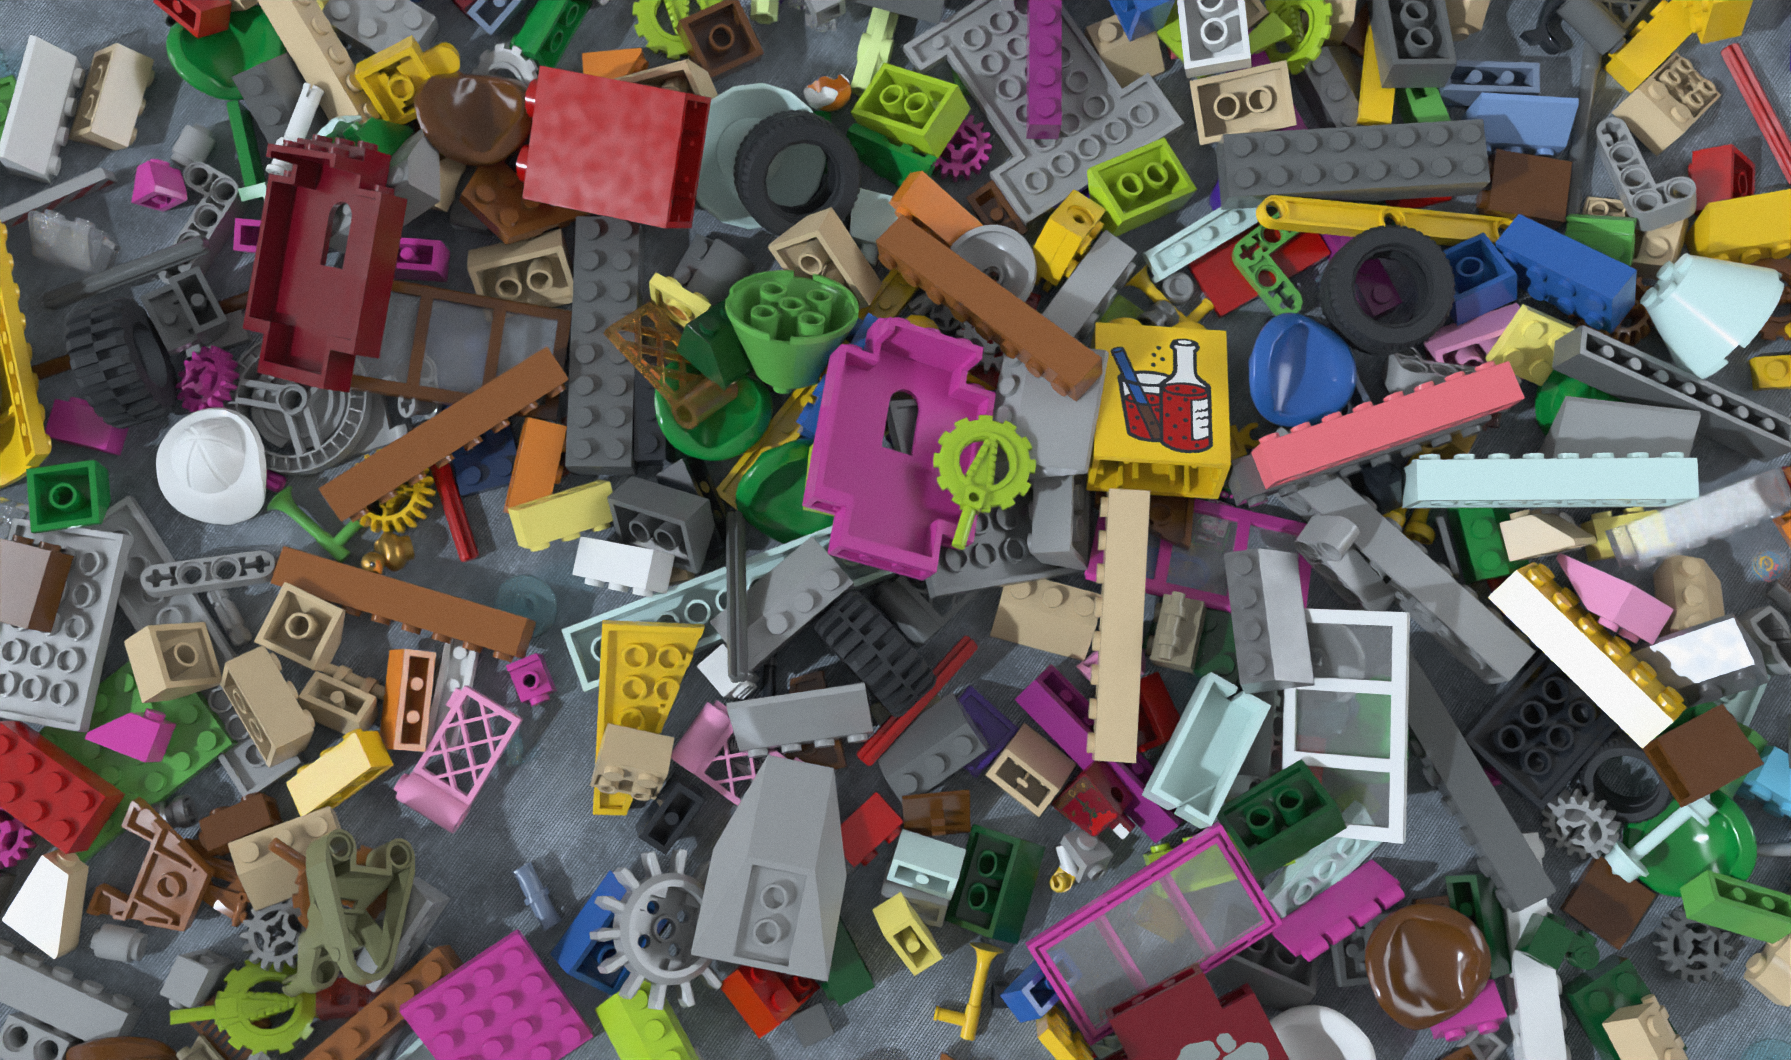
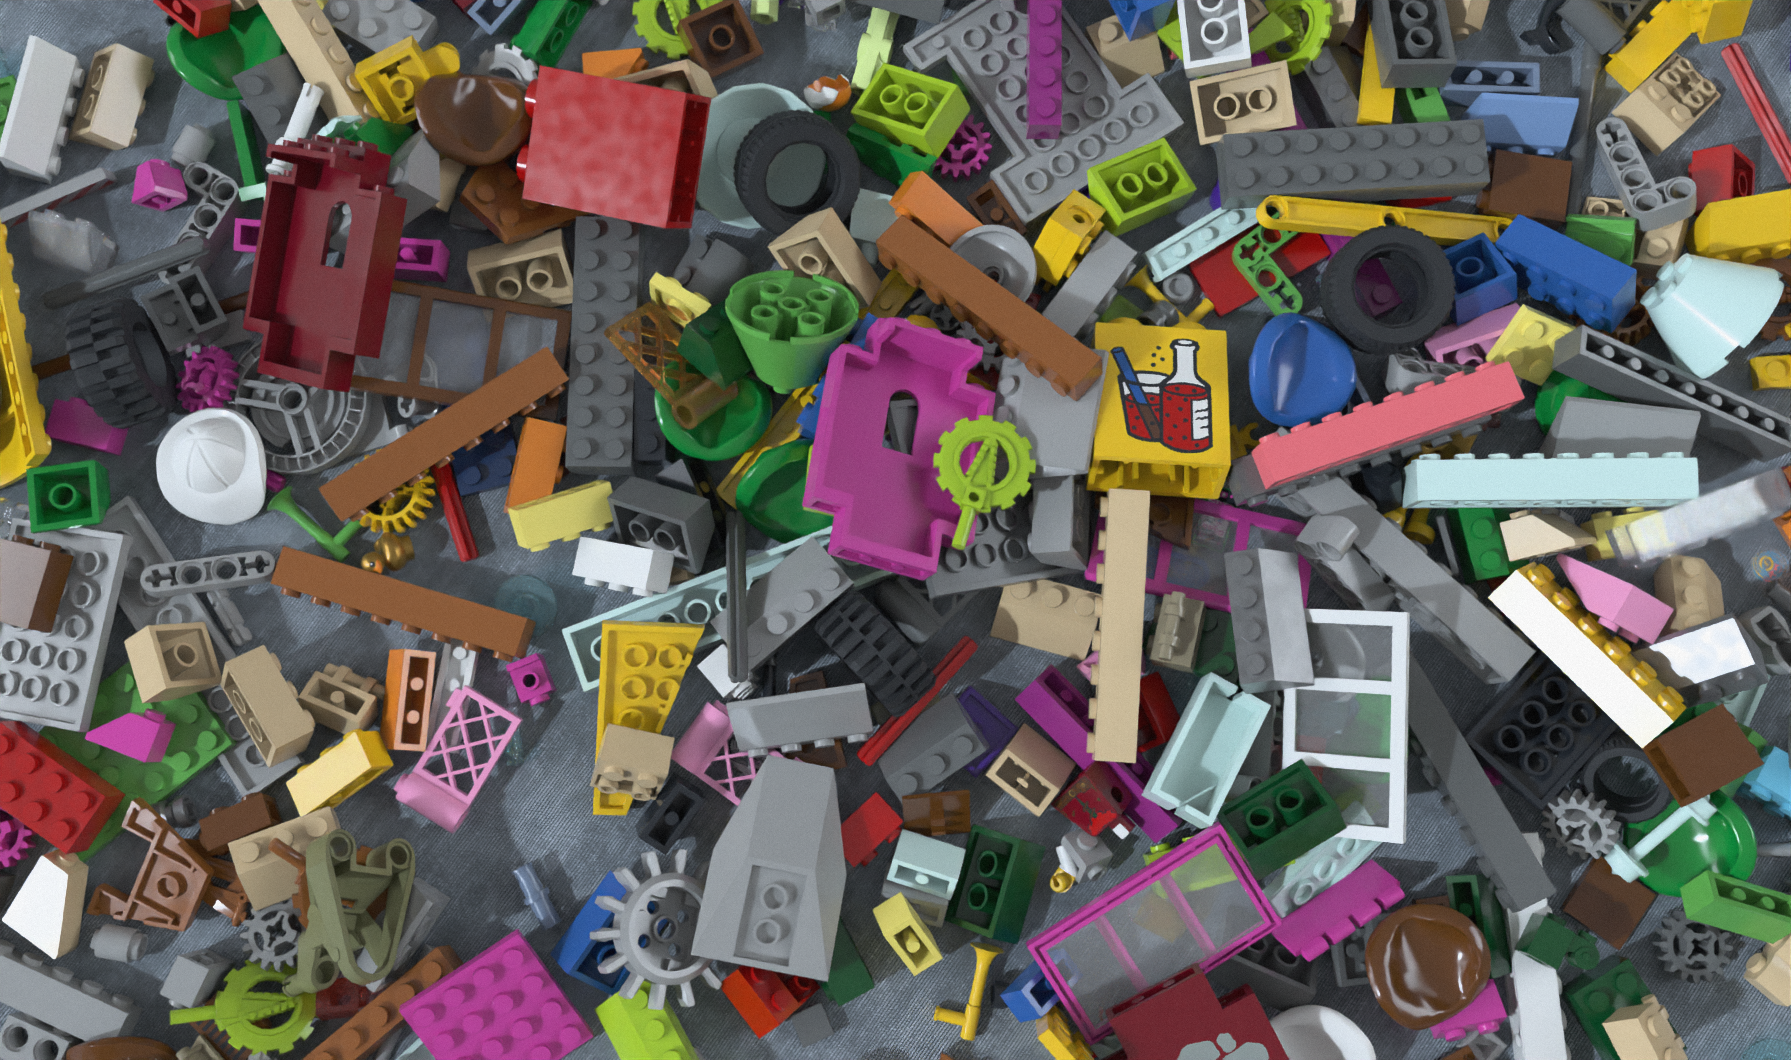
tan slope [254,582,346,671] -> none

